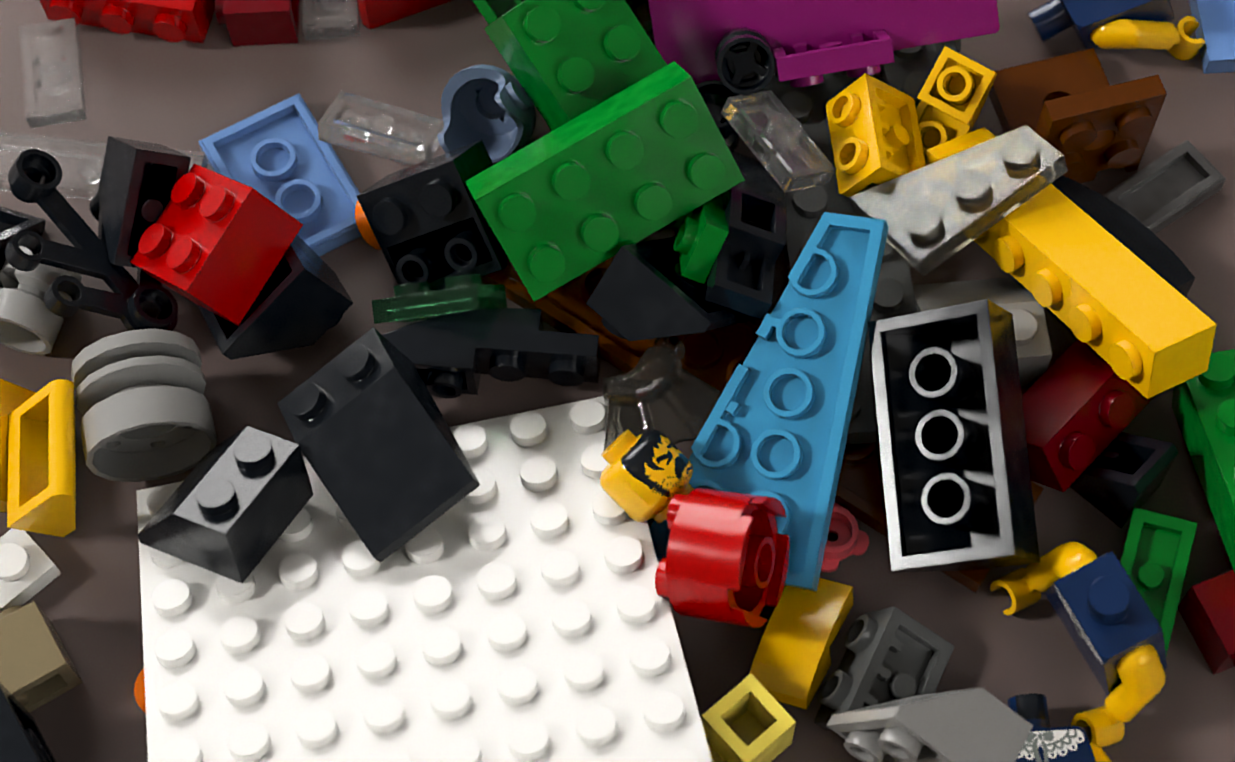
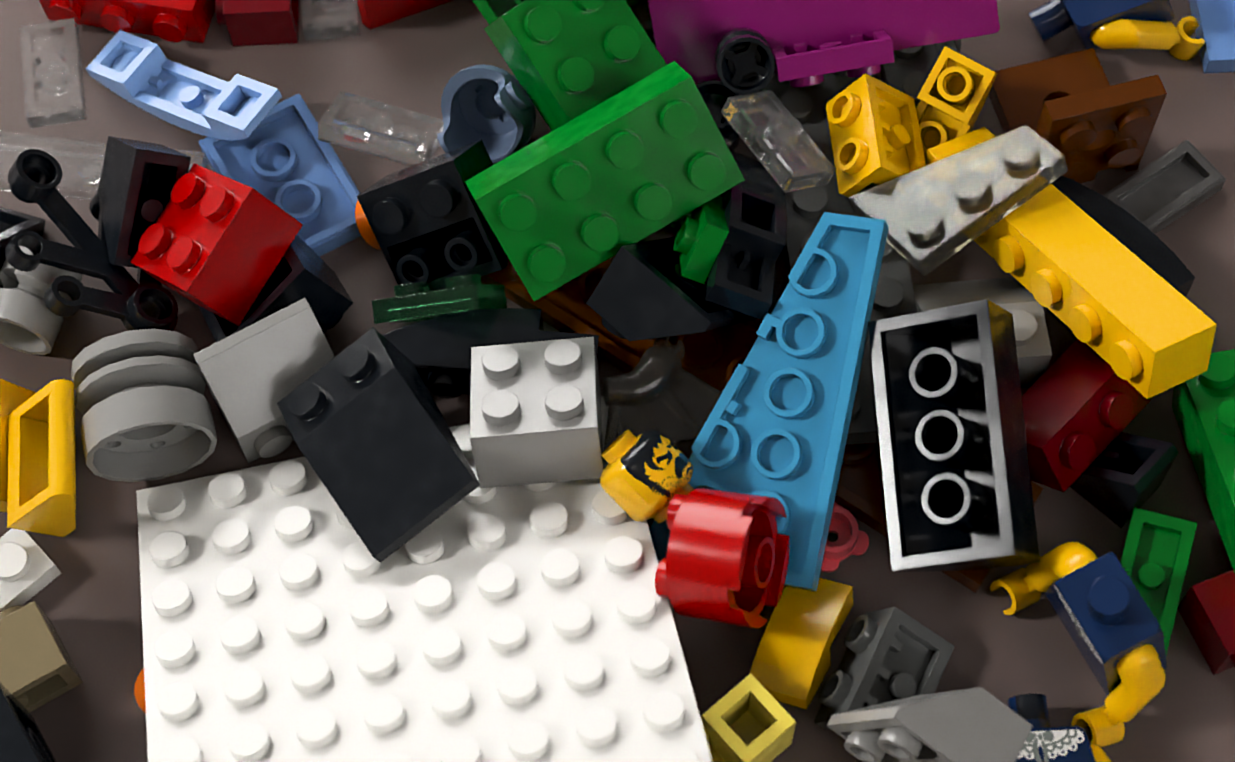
black slope [138,426,313,584] -> none
none -> light blue slope [86,30,282,140]
none -> light grey slope [193,298,335,464]
none -> light grey brick [470,336,604,488]

